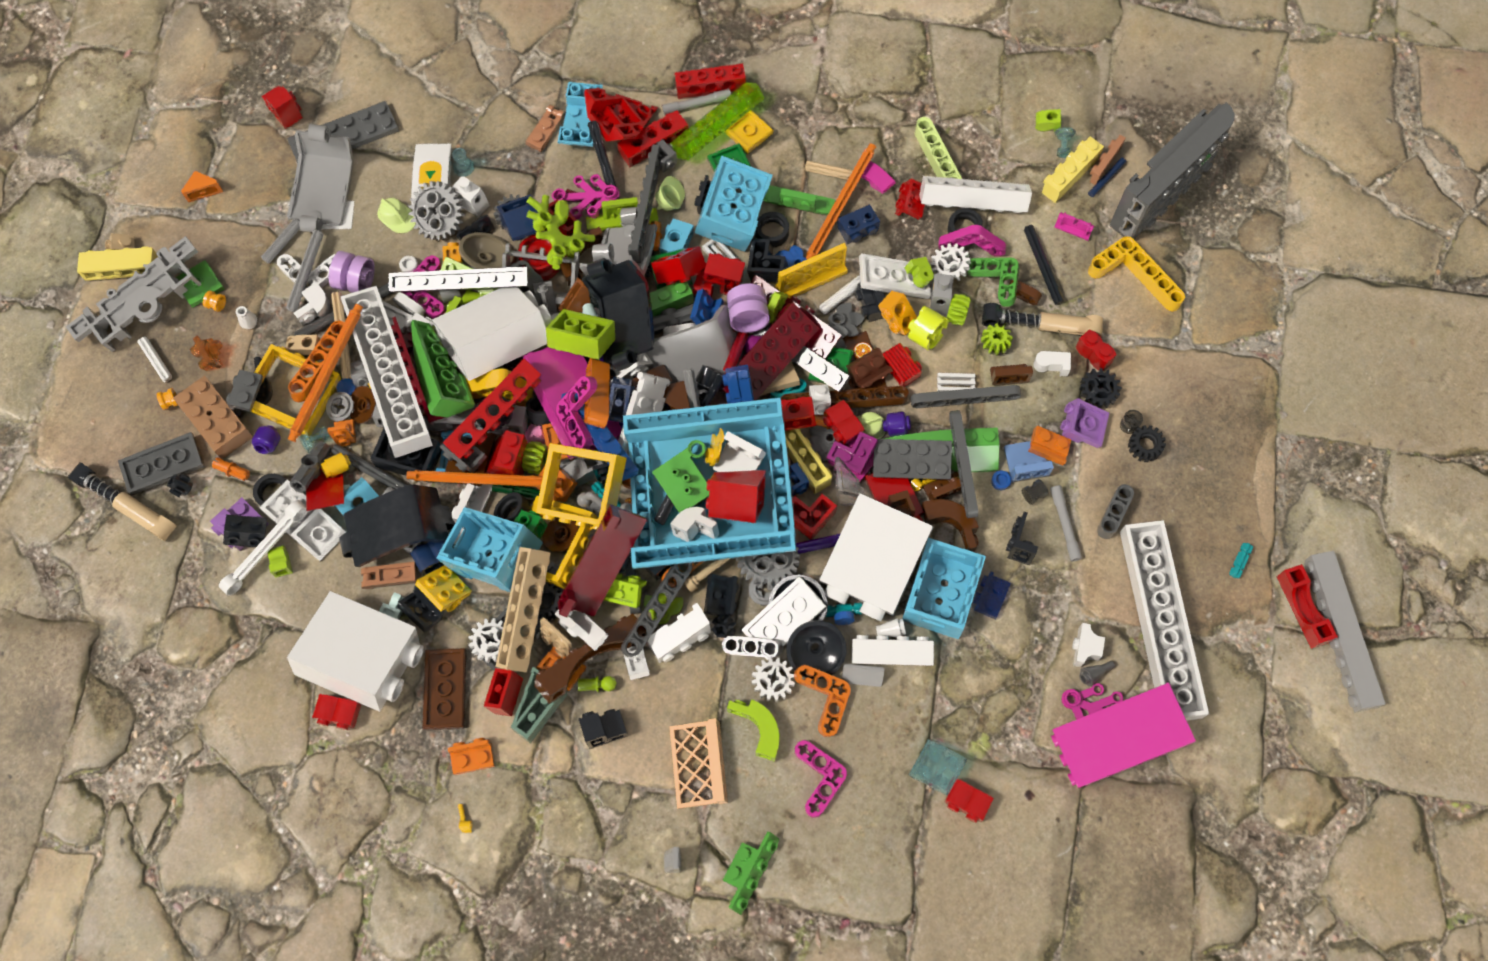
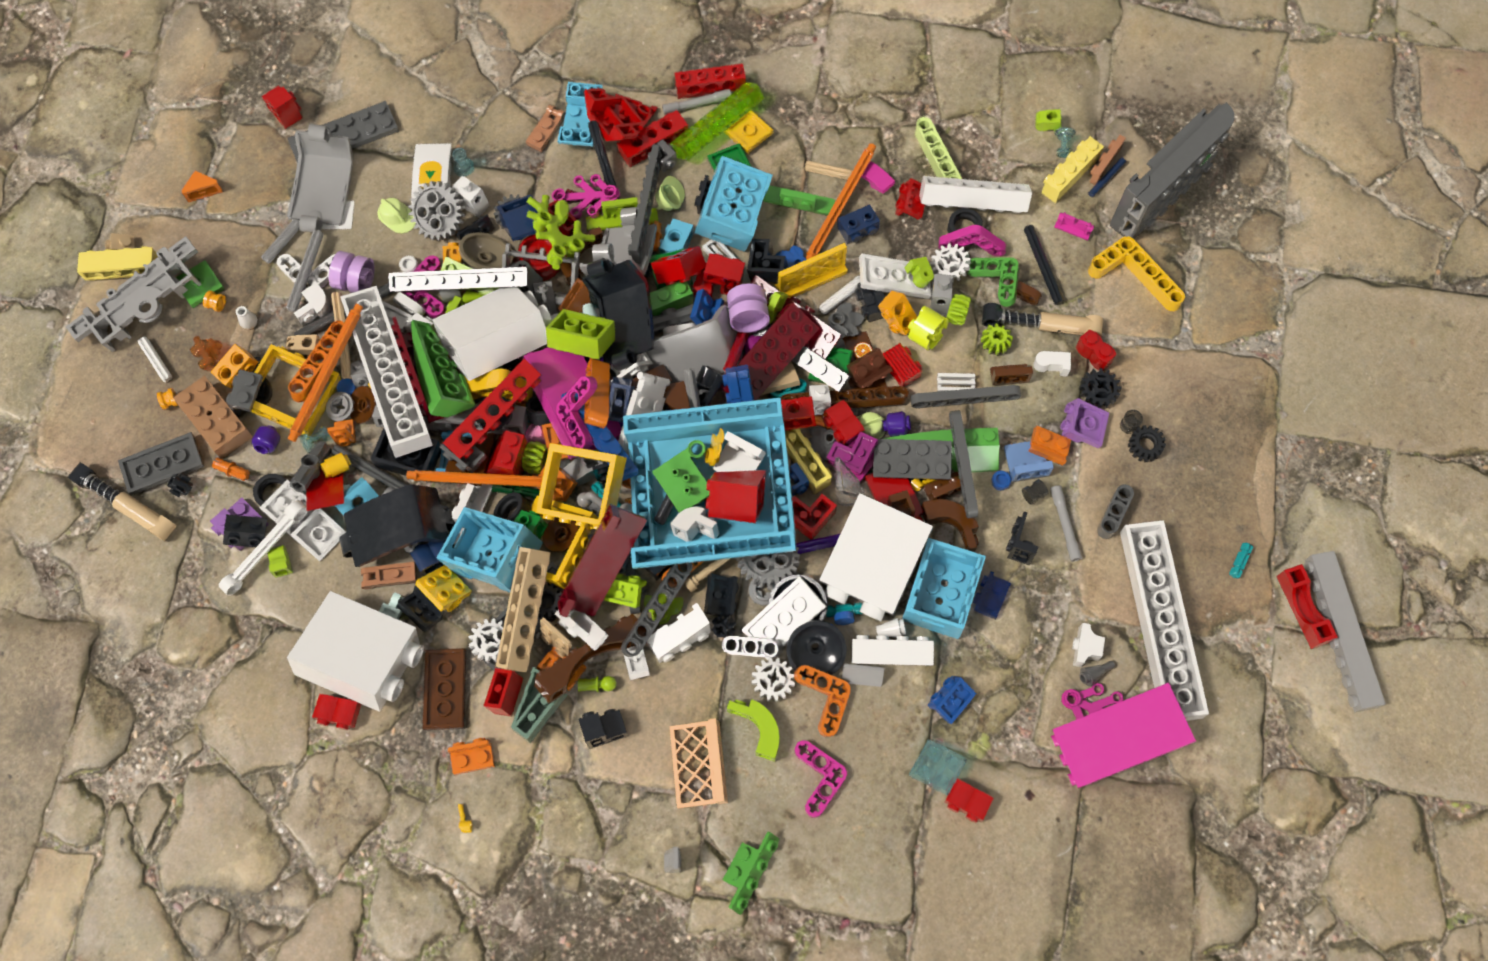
black tyre [756,212,789,248] -> none
none -> light orange brick [211,344,259,389]
none -> blue bracket [927,676,977,724]

